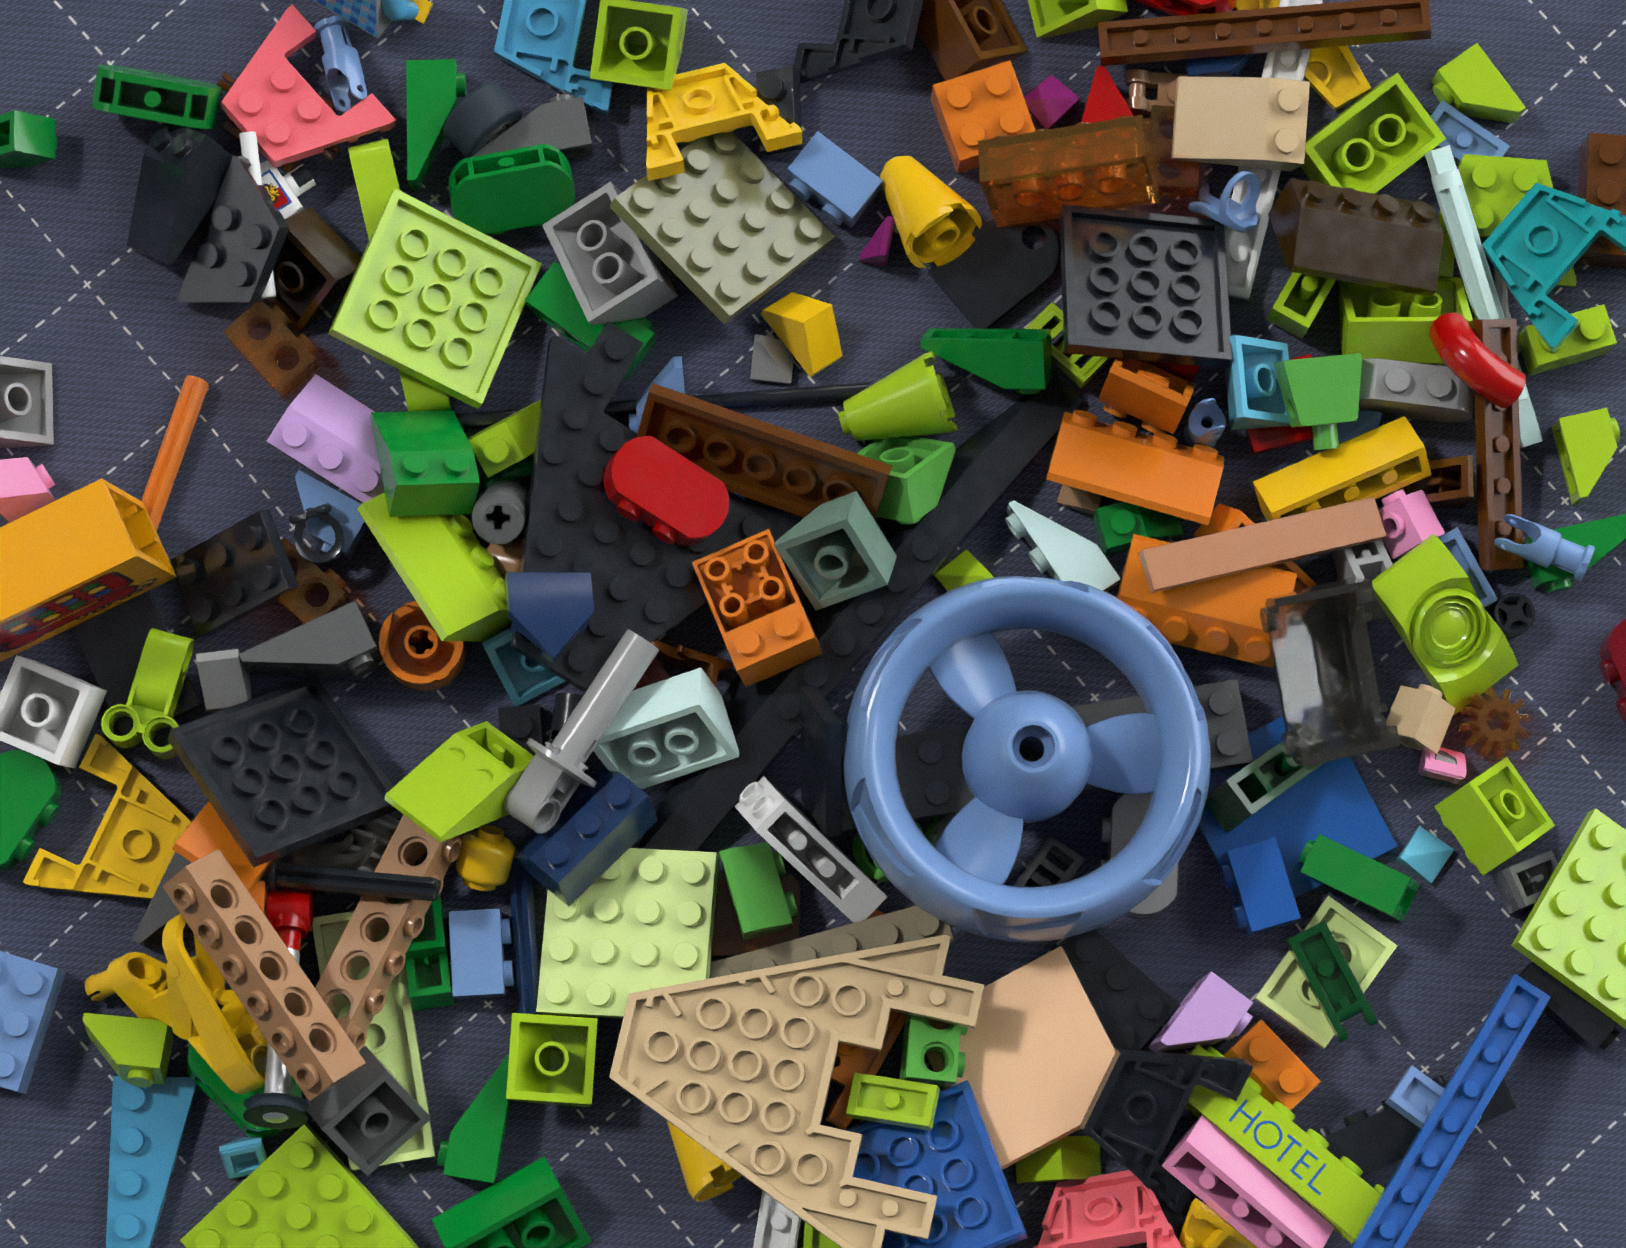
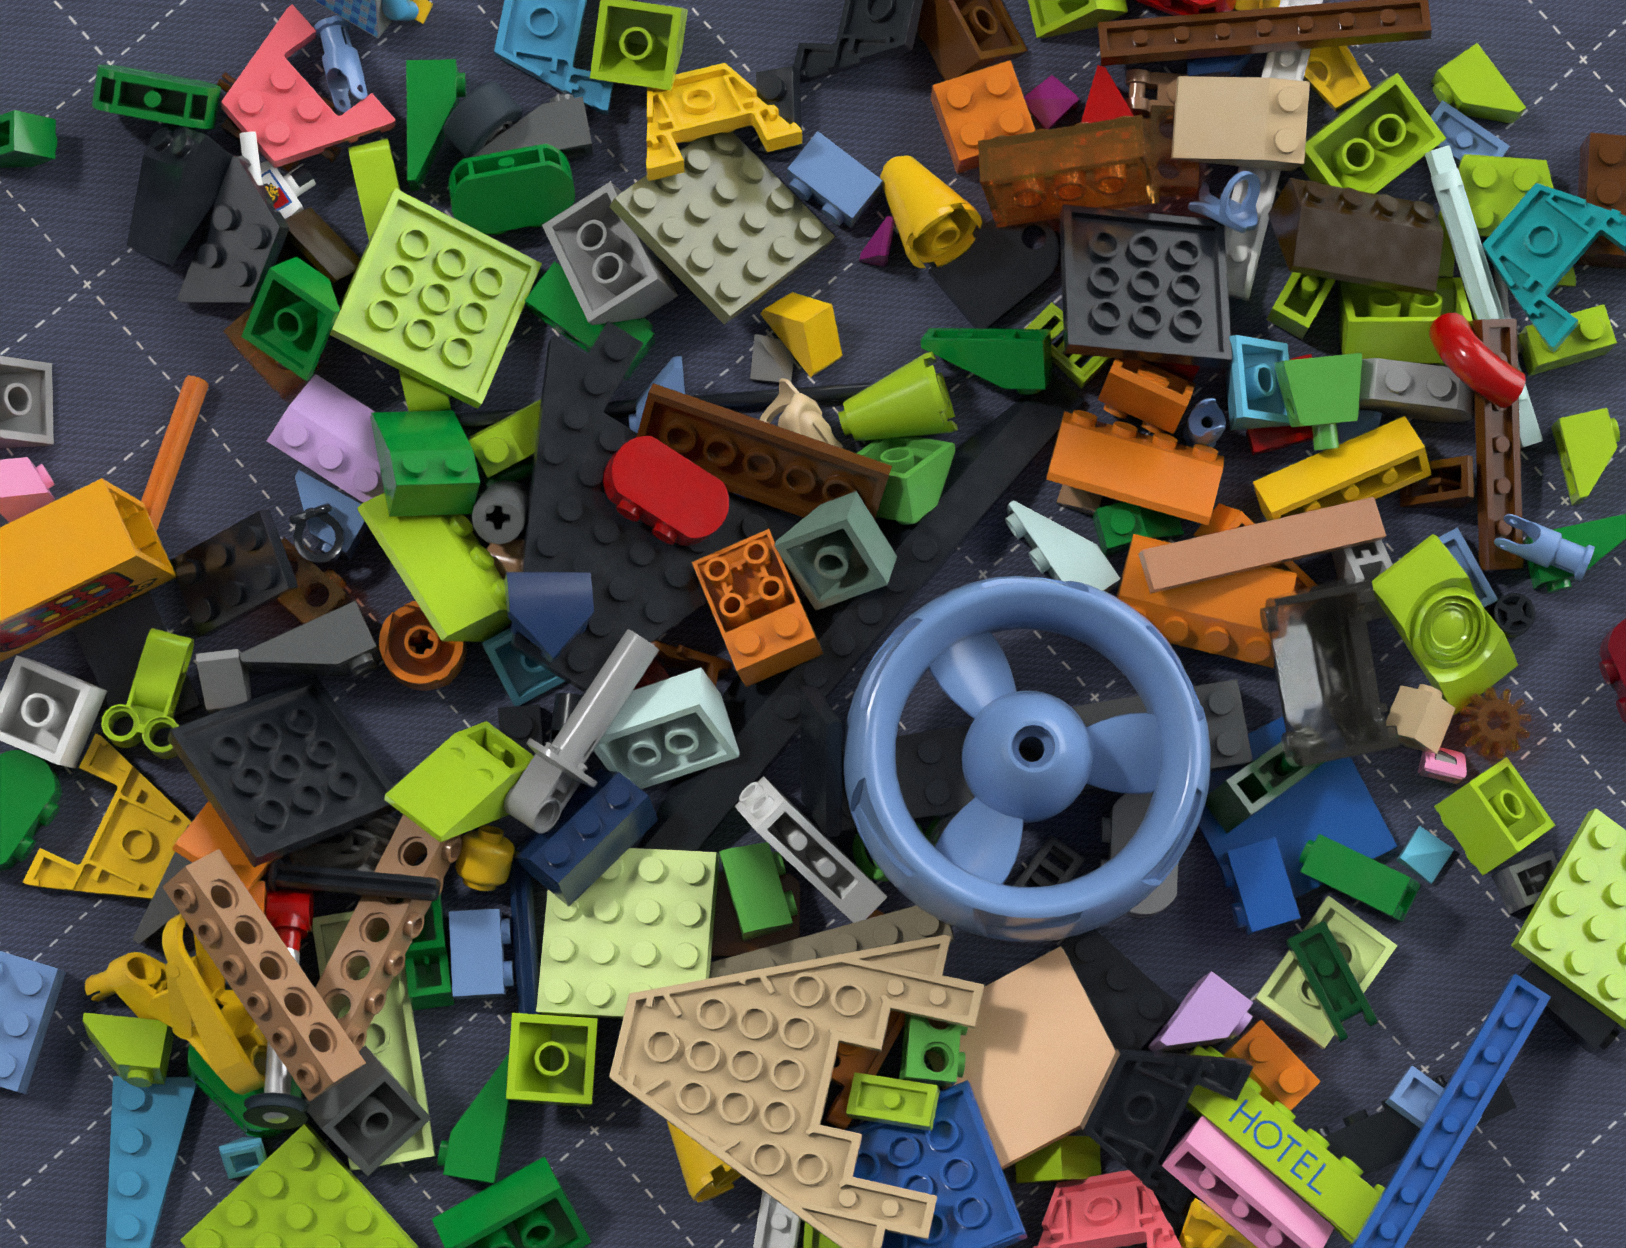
lime slope [934,549,994,592] -> none
bright pink brick [1378,489,1445,559] -> none
none -> green slope [241,257,340,381]
none -> tan hair [759,378,843,449]

